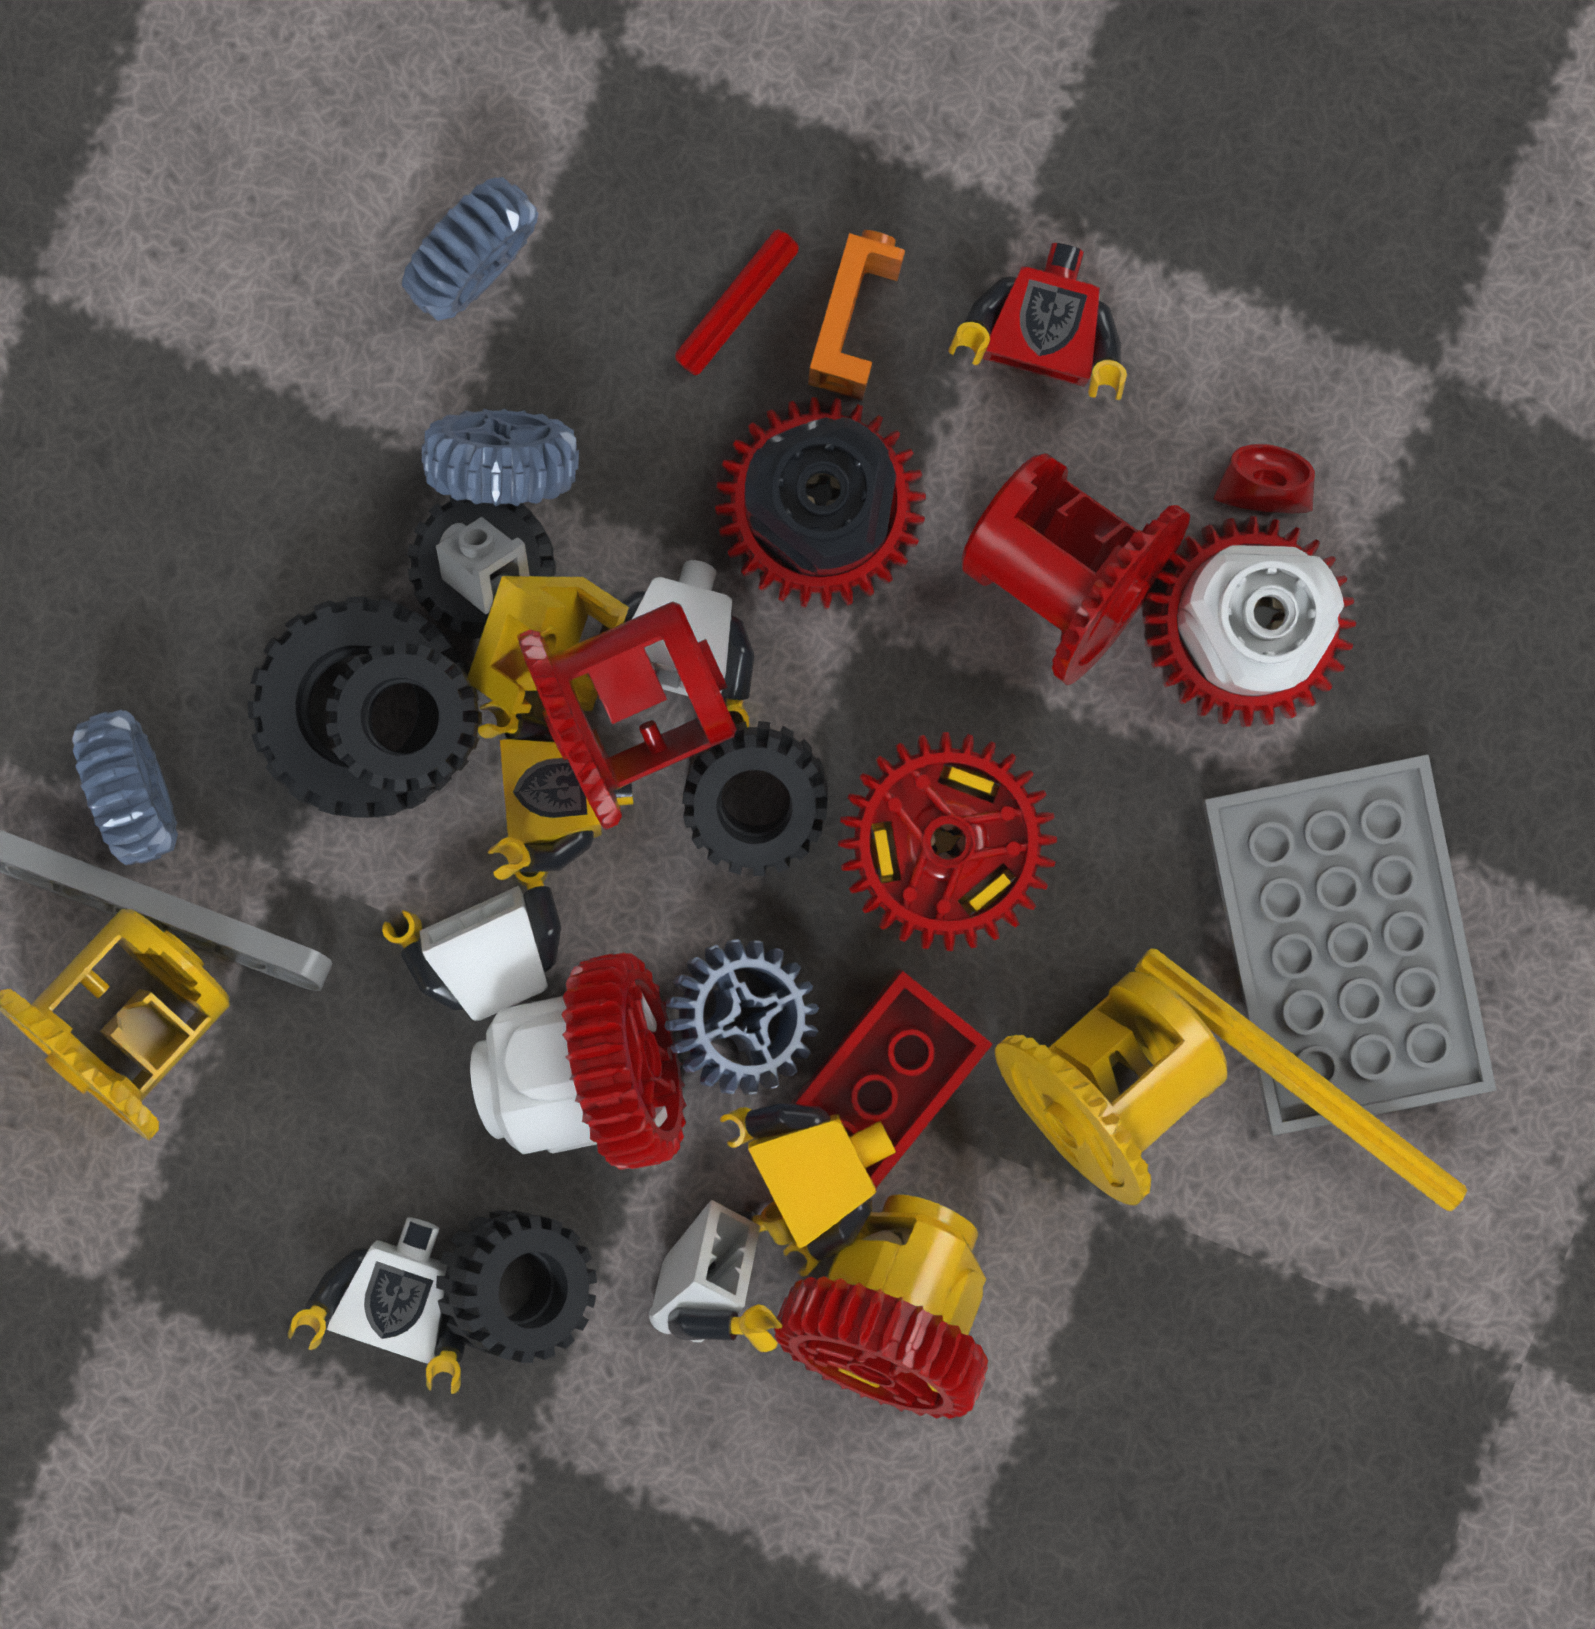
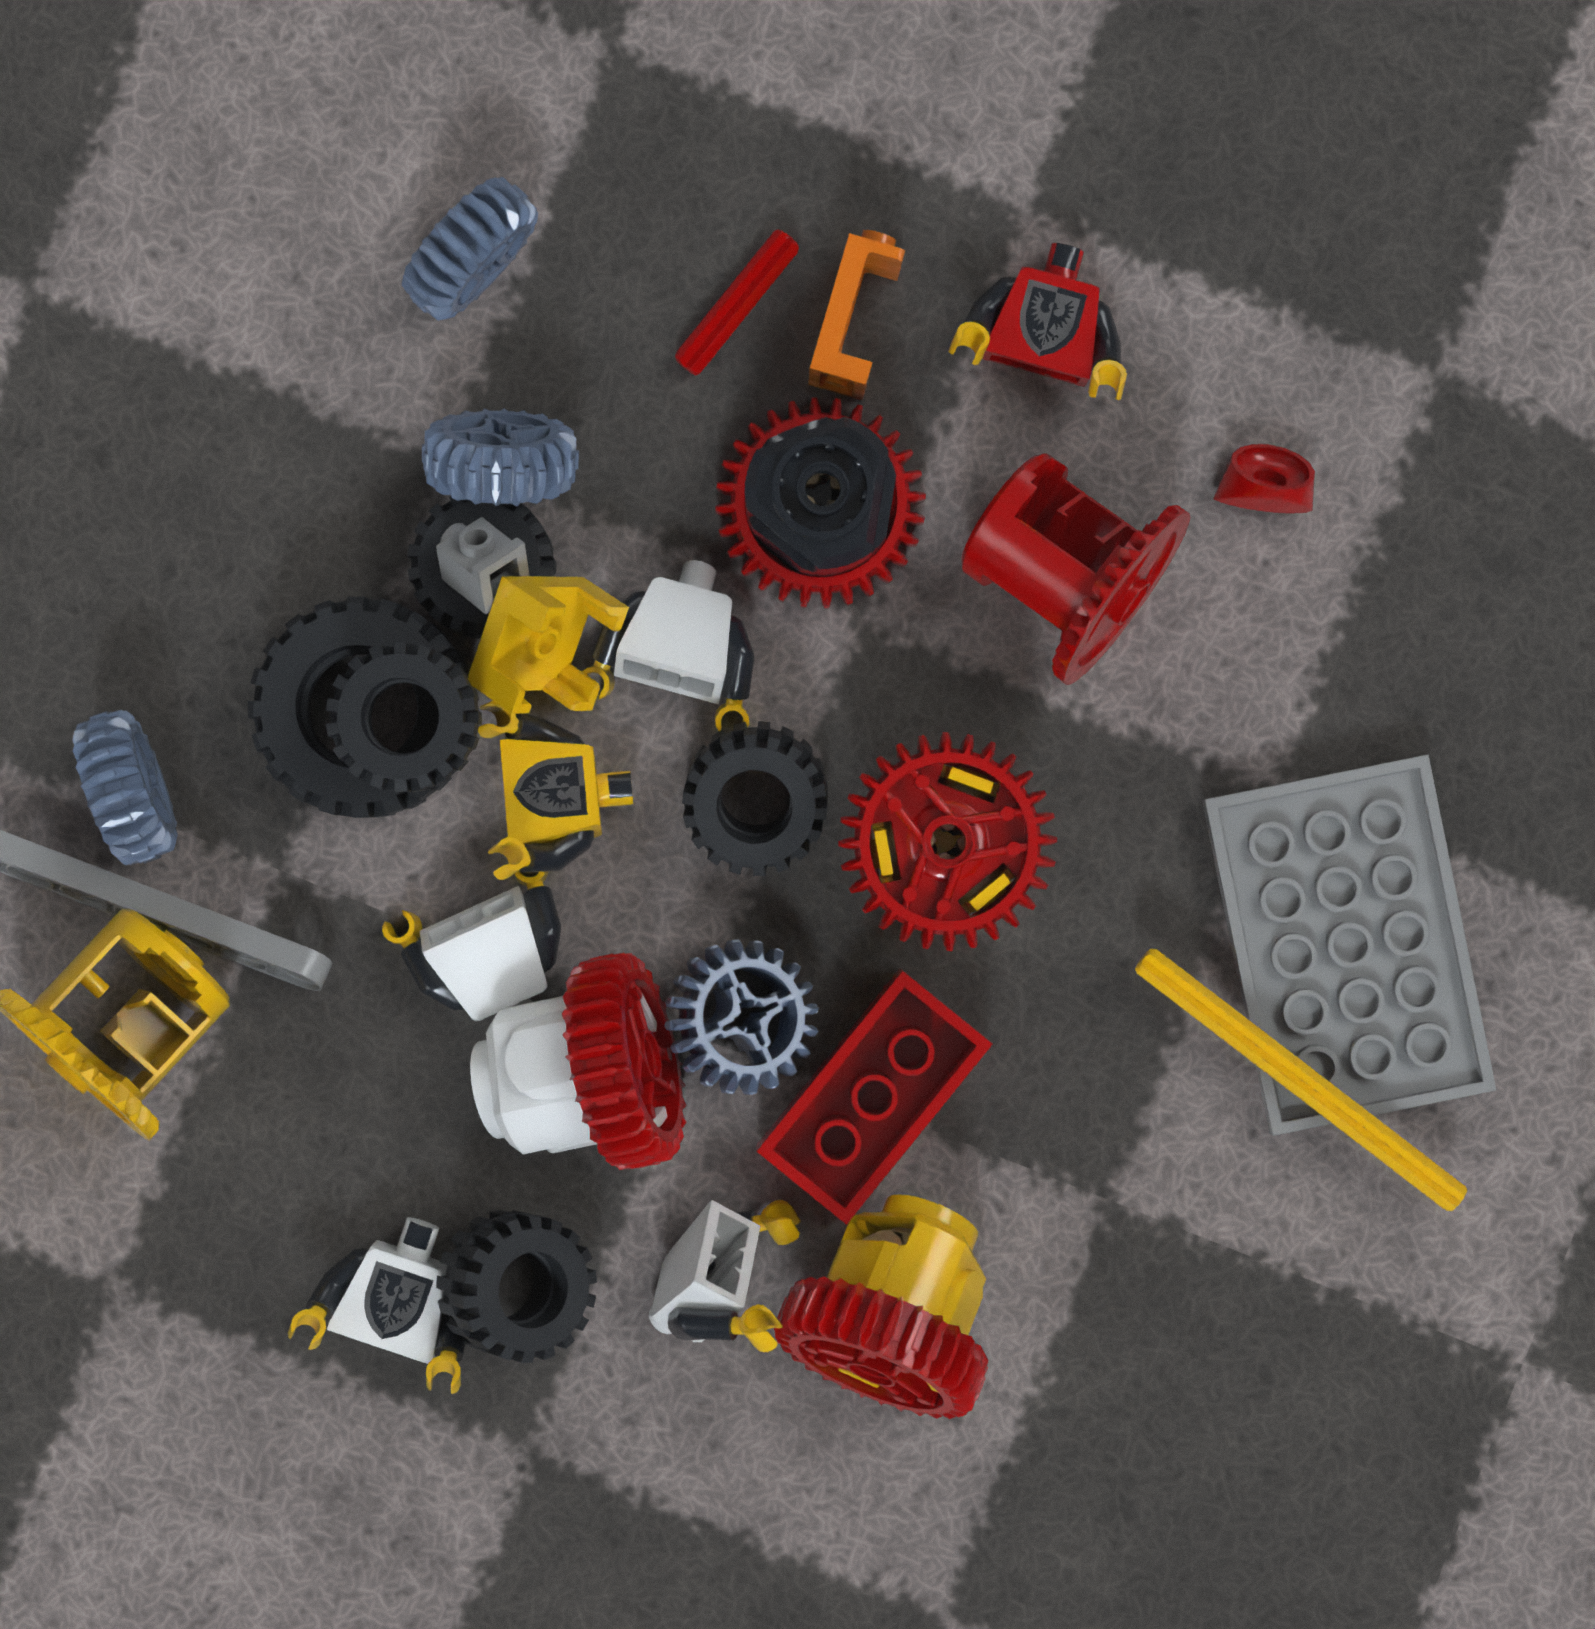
red piece [517,601,737,830] -> none
yellow torso [720,1103,896,1277] -> none
yellow piece [995,972,1227,1205] -> none
white piece [1143,516,1356,727] -> none

